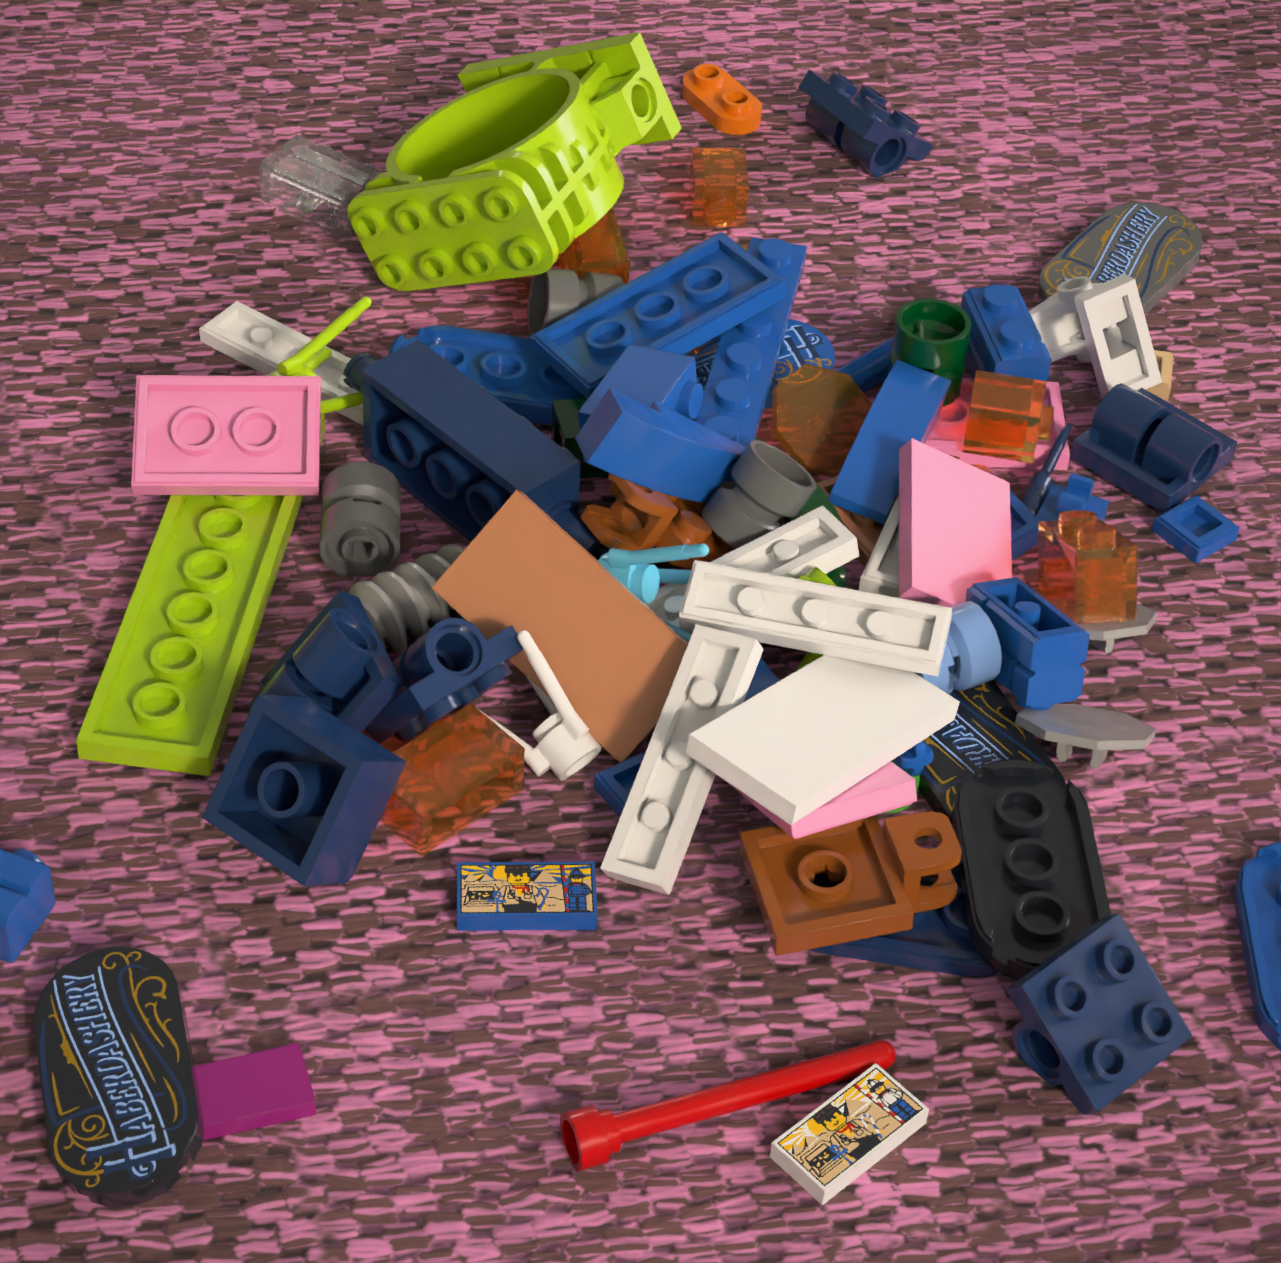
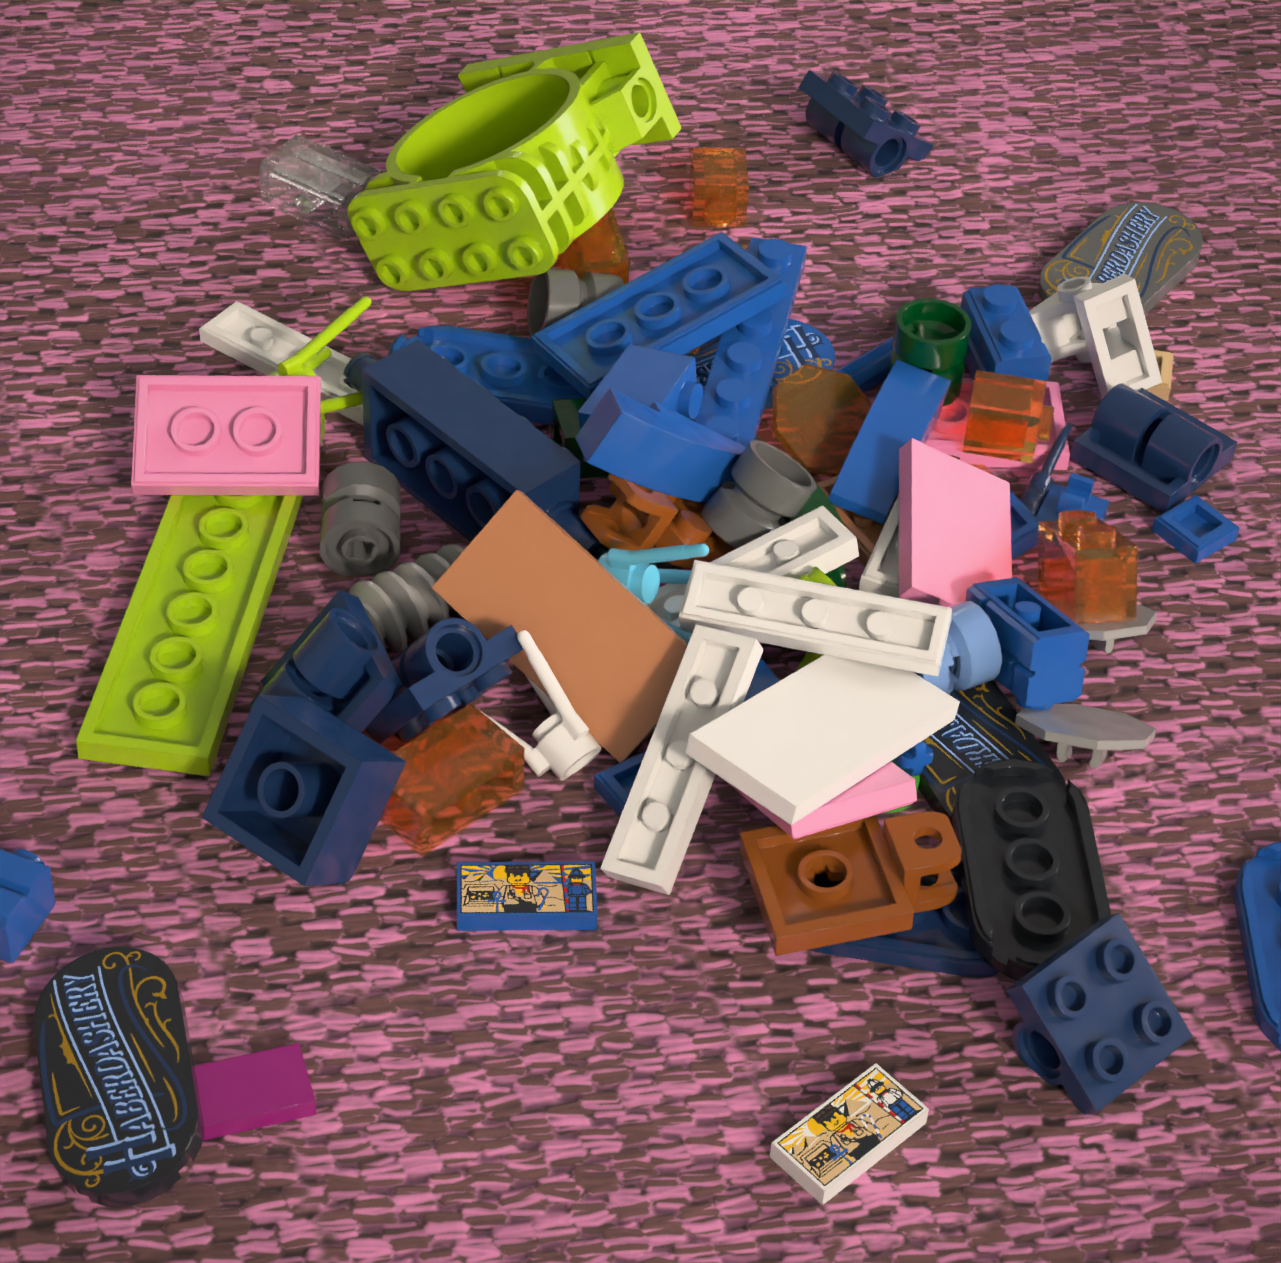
red piece [560,1040,896,1172] -> none
orange plate [682,64,762,135] -> none

